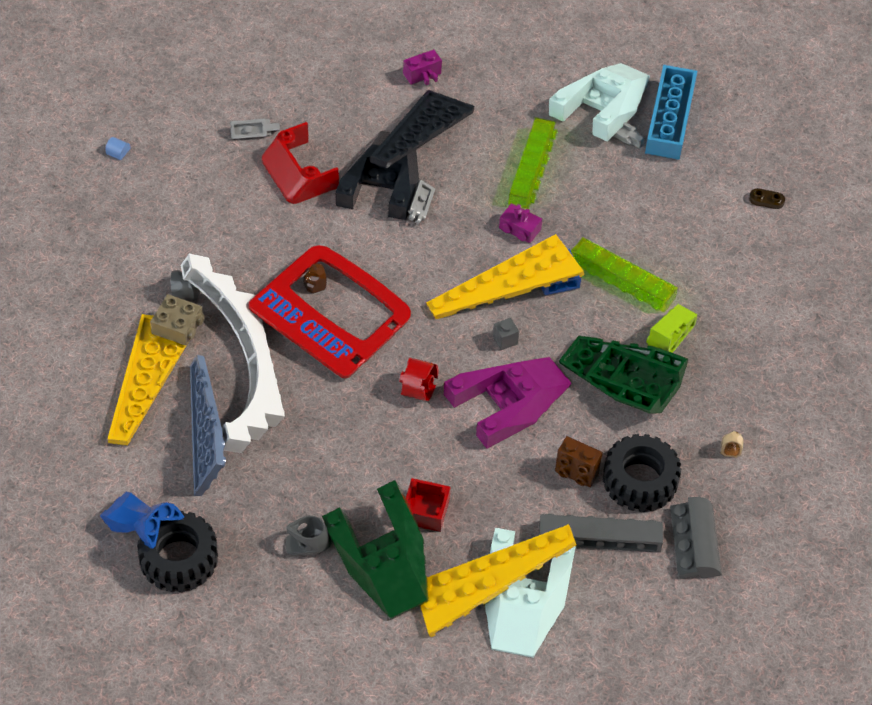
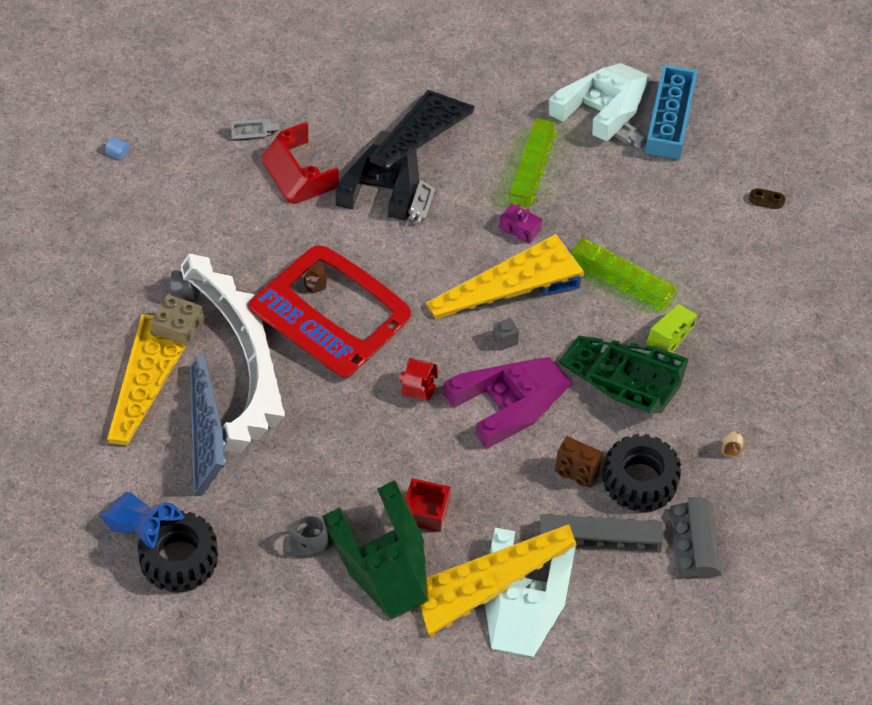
magenta brick [403,49,442,85] -> none

